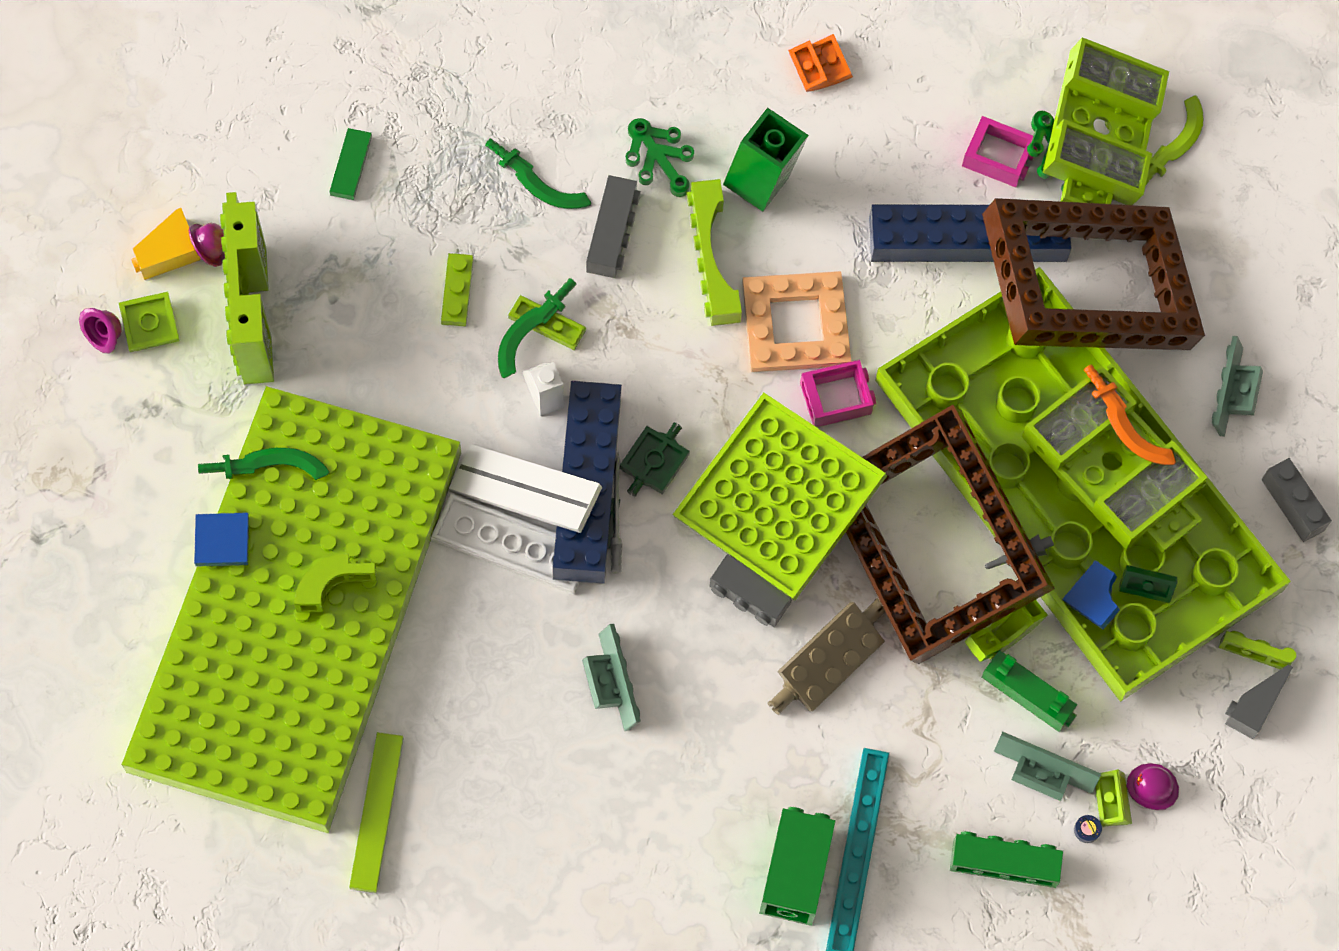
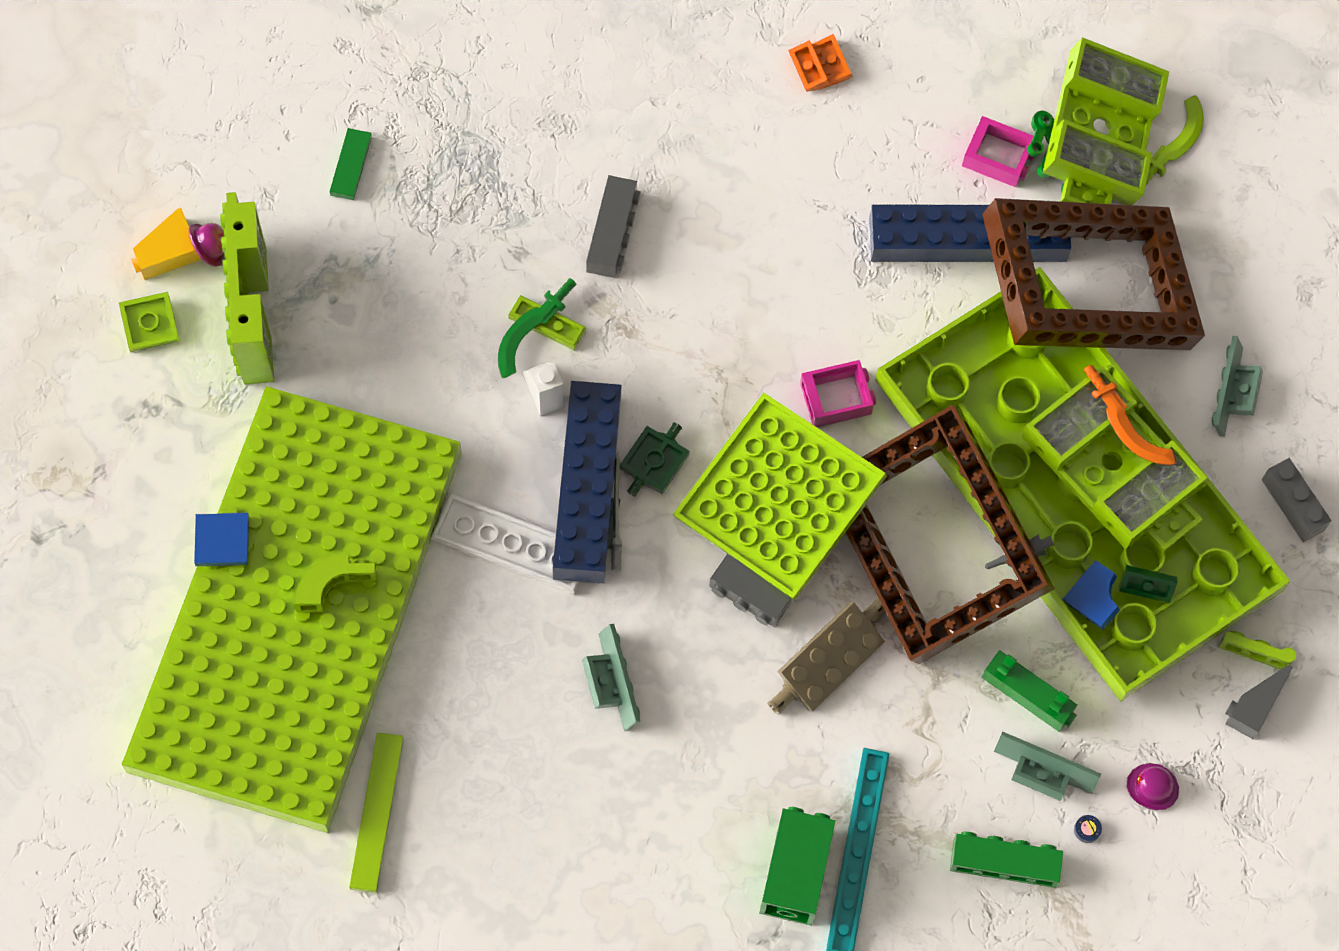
magenta hat [79,308,122,354] -> none
green sword [198,448,329,480] -> none
lime plate [441,253,473,327] -> none
white tile [449,444,602,533] -> none
green sword [485,138,591,209] -> none
green plant [625,118,694,197] -> none
lime arch [687,179,742,326] -> none
green brick [723,107,809,212] -> none
light nougat plate [742,271,851,372] -> none
lime arch [964,600,1048,662] -> none
lime slope [1095,769,1132,827] -> none

